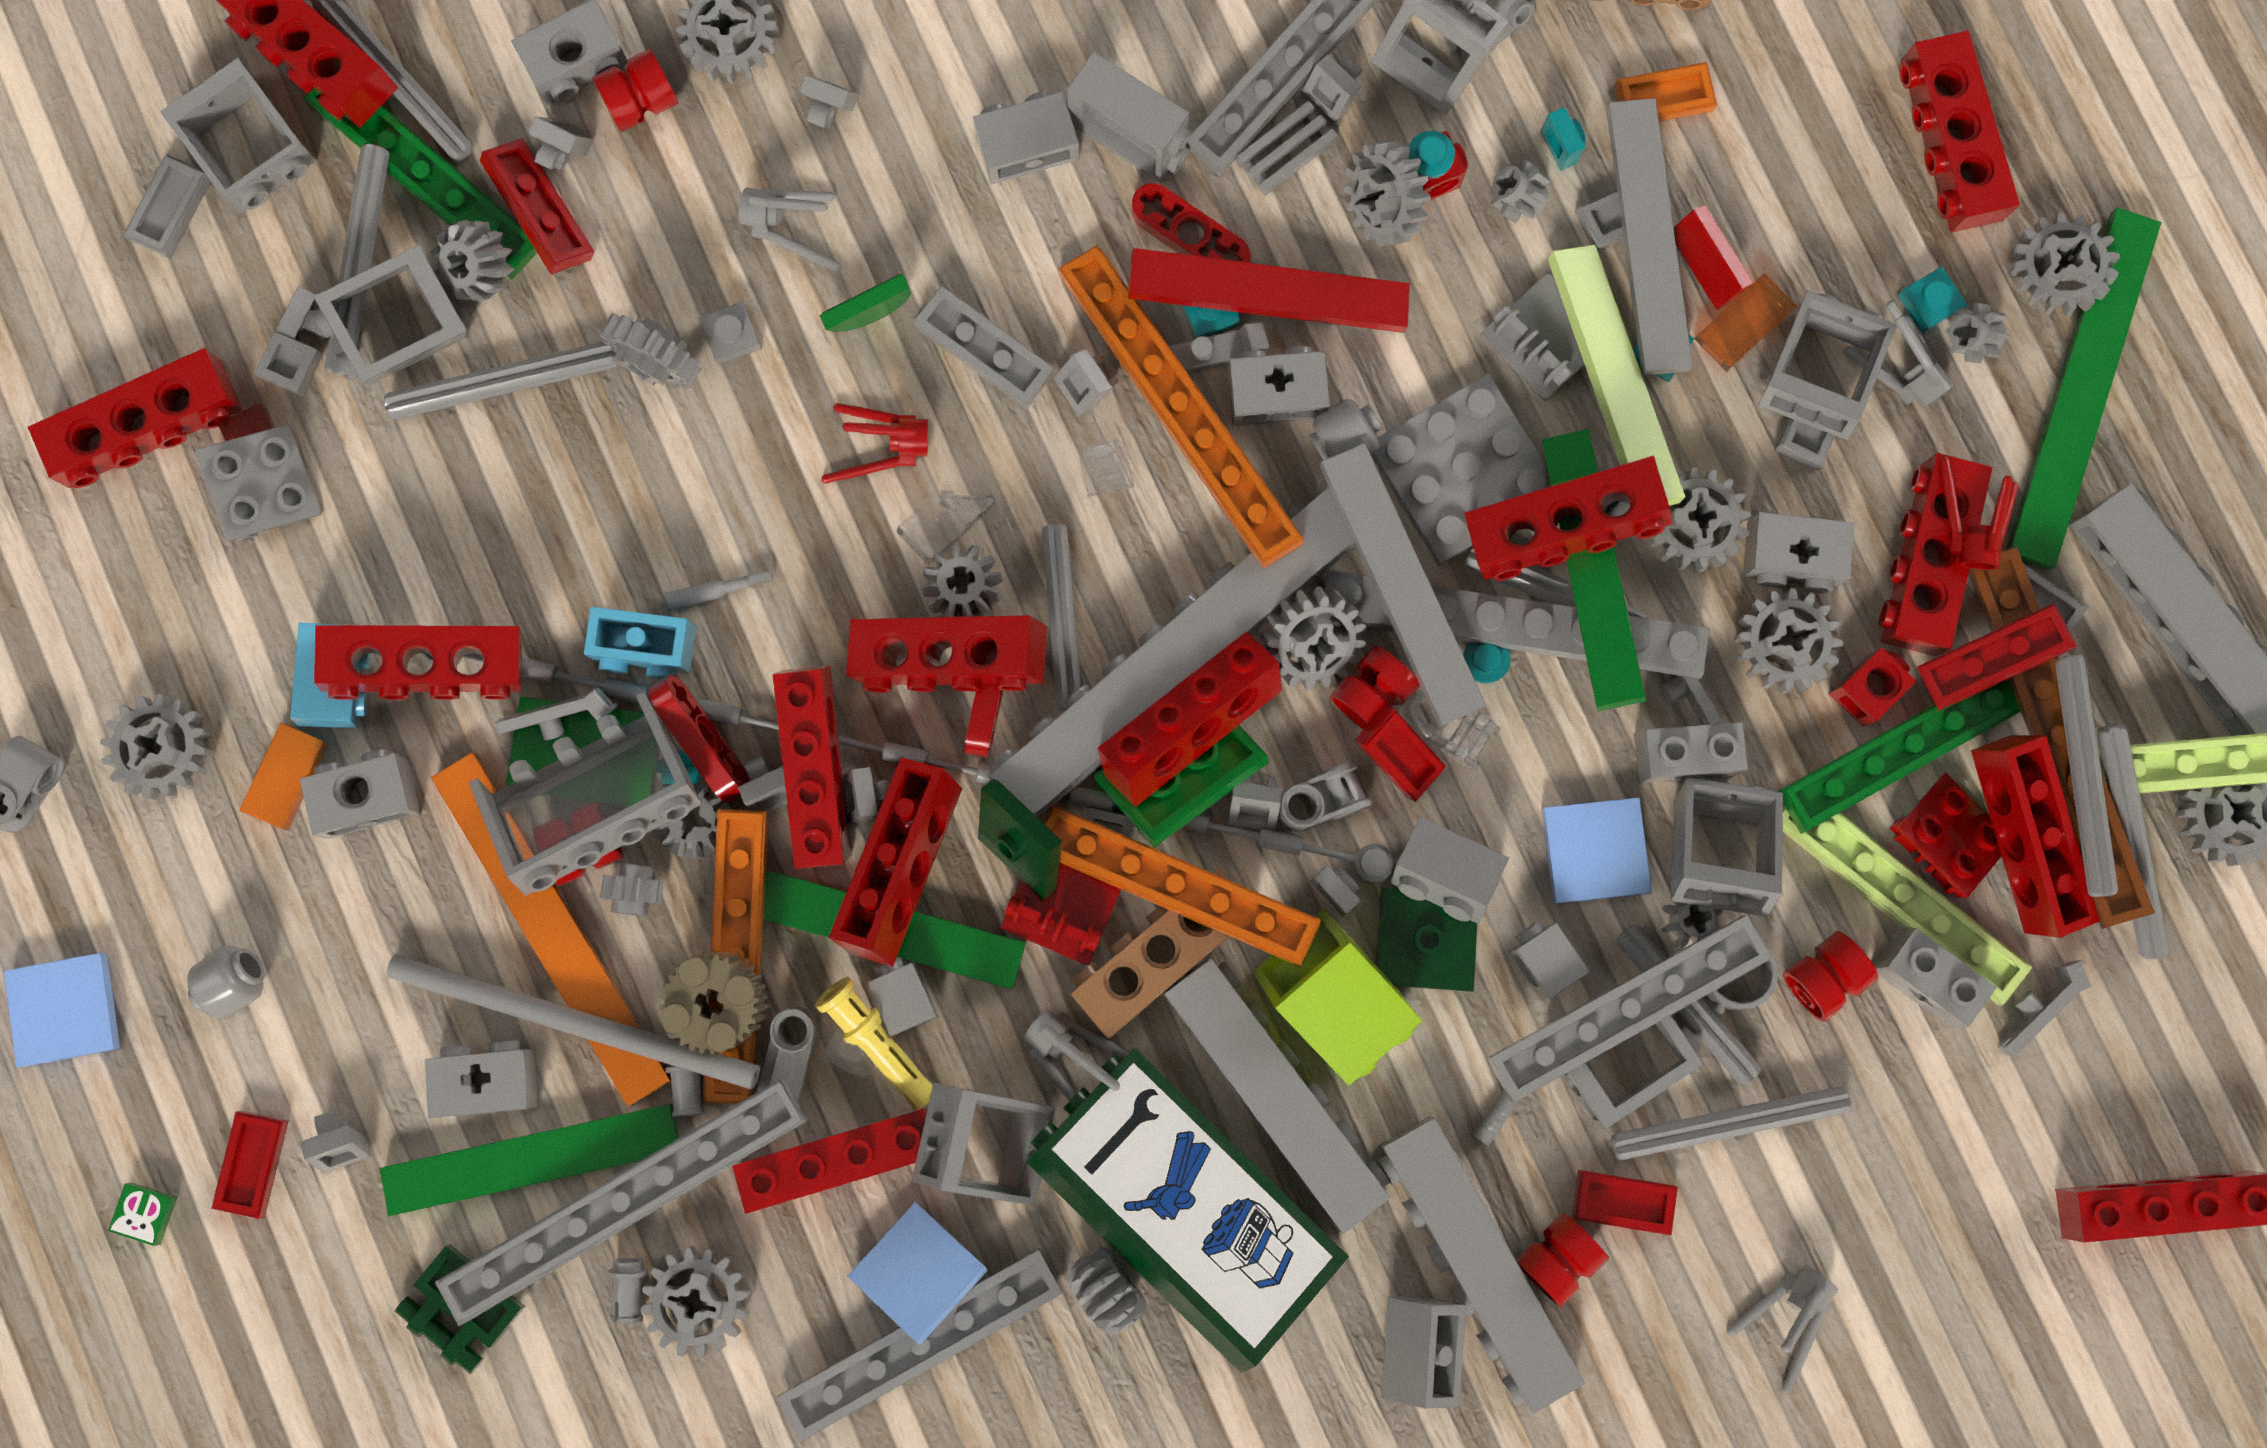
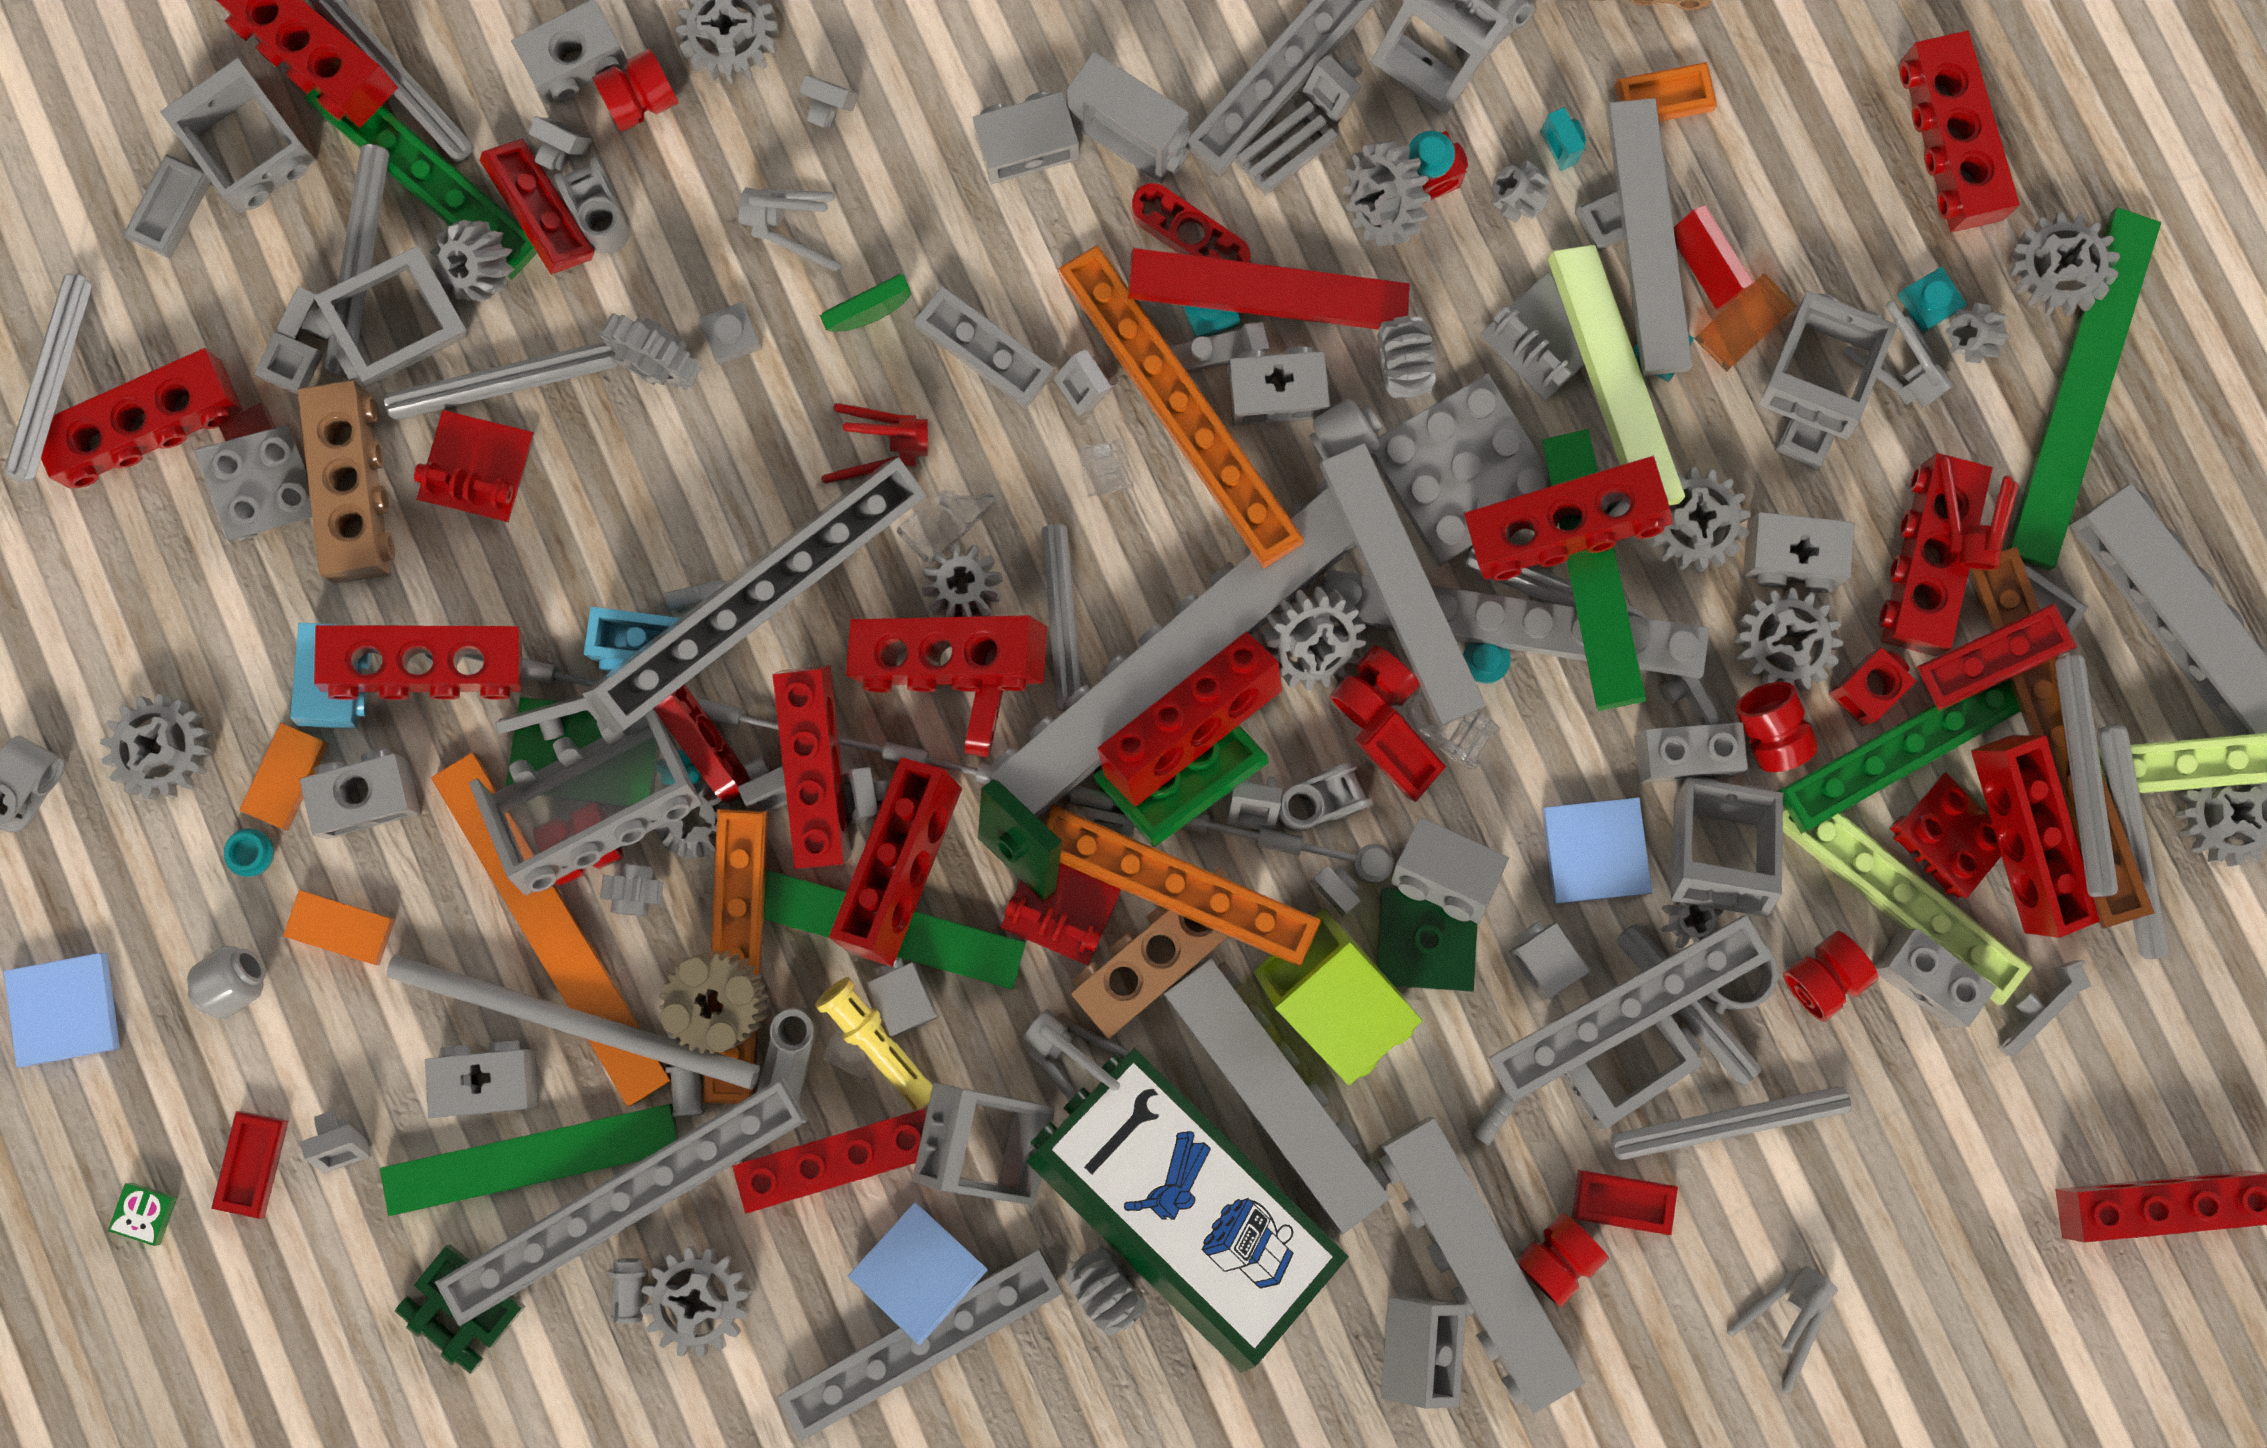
none -> light grey axle [4,273,92,482]
none -> teal plate [224,828,274,877]
none -> orange tile [283,890,395,966]
none -> medium nougat brick [297,381,395,584]
none -> red hinge [414,410,534,523]
none -> light grey piece [553,156,629,254]
none -> light grey brick [582,457,927,733]
none -> light grey gear [1377,316,1436,398]
none -> red wheel [1735,681,1819,773]

